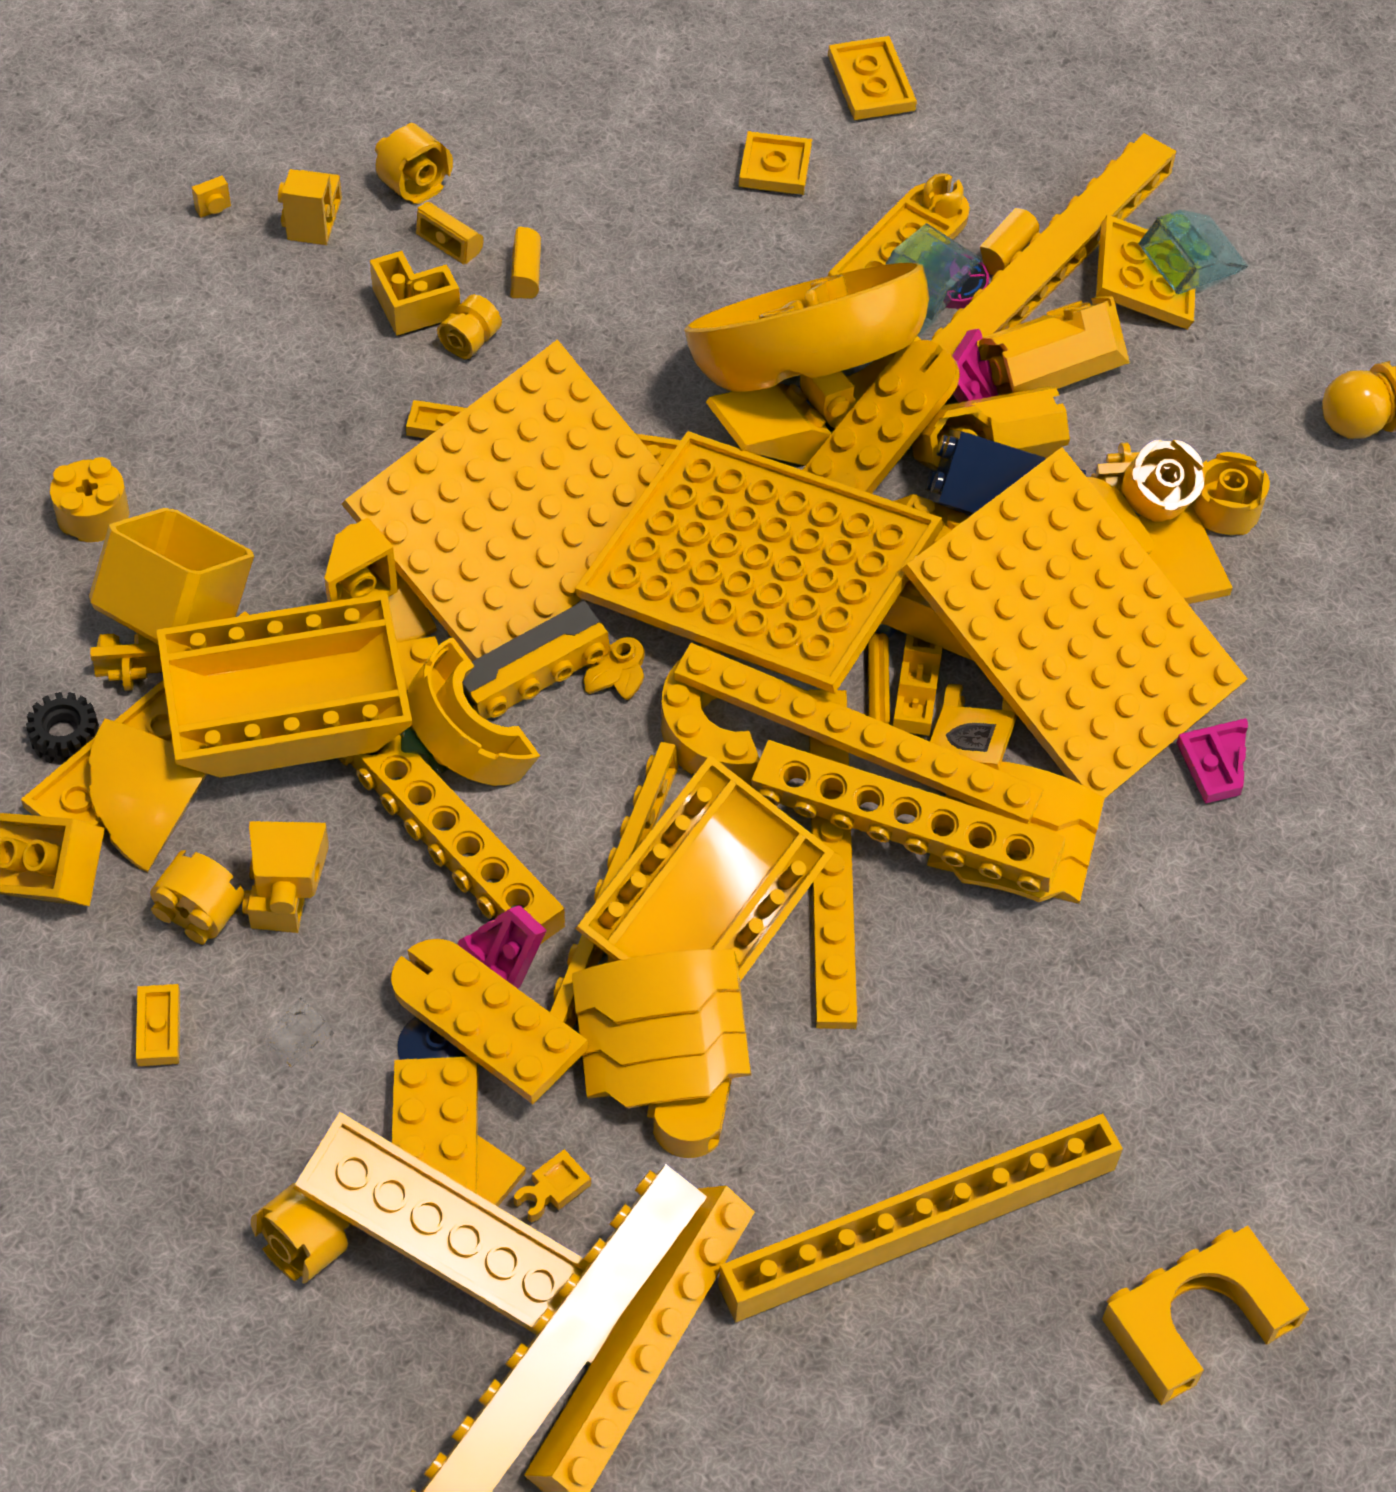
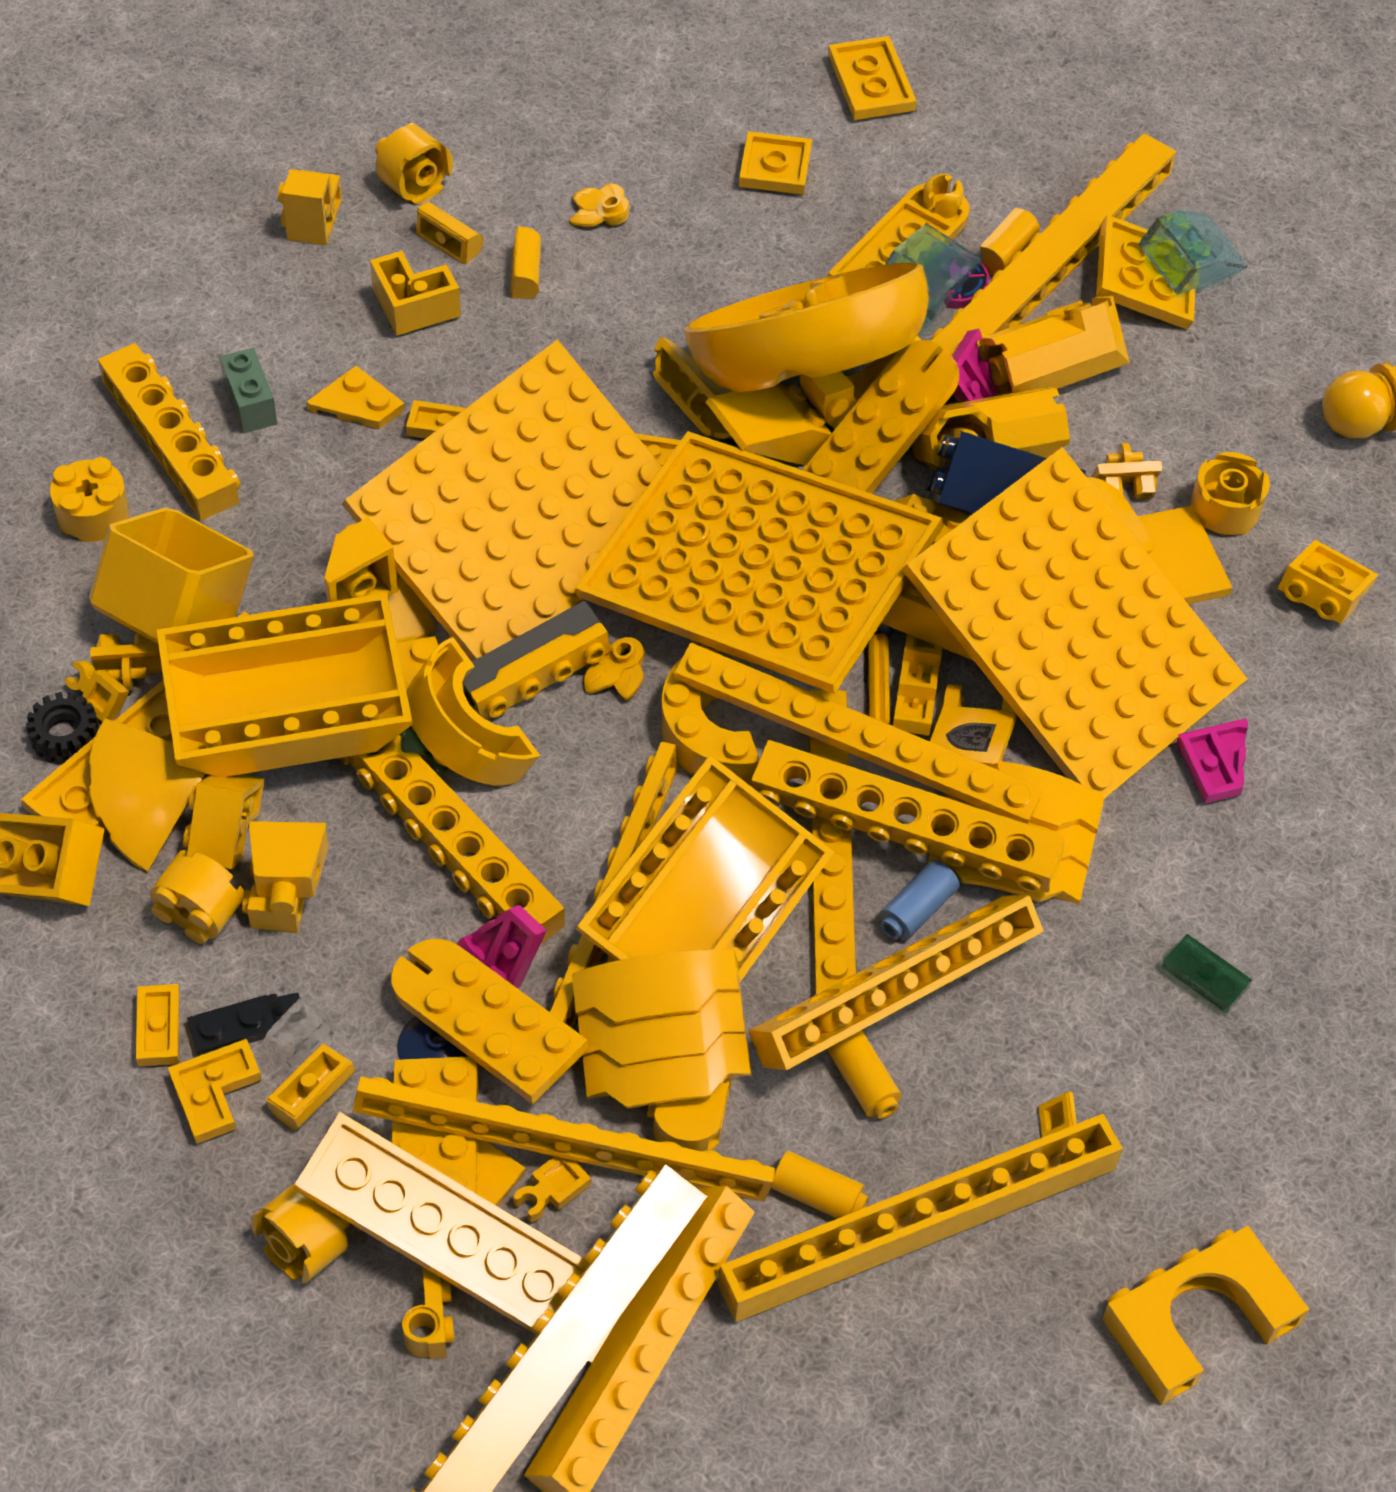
yellow plate [192,175,231,218] -> none
yellow wheel [437,294,502,360] -> none
yellow brick [1121,439,1204,523] -> none
none -> yellow plate [65,660,129,722]
none -> yellow brick [98,342,241,521]
none -> yellow plate [168,1039,262,1144]
none -> yellow brick [183,774,265,869]
none -> black hinge [187,992,305,1056]
none -> sand green brick [219,348,278,434]
none -> yellow brick [266,1043,355,1131]
none -> yellow wing [306,366,405,430]
none -> yellow plate [352,1076,775,1202]
none -> yellow plate [402,1267,455,1359]
none -> yellow plate [569,183,630,227]
none -> yellow brick [653,336,733,440]
none -> yellow brick [748,895,1044,1070]
none -> yellow brick [771,1150,869,1219]
none -> yellow brick [826,1030,902,1119]
none -> medium blue brick [879,860,960,941]
none -> yellow slope [1038,1091,1077,1137]
none -> clear green plate [1162,934,1252,1014]
none -> yellow plate [1278,540,1379,624]

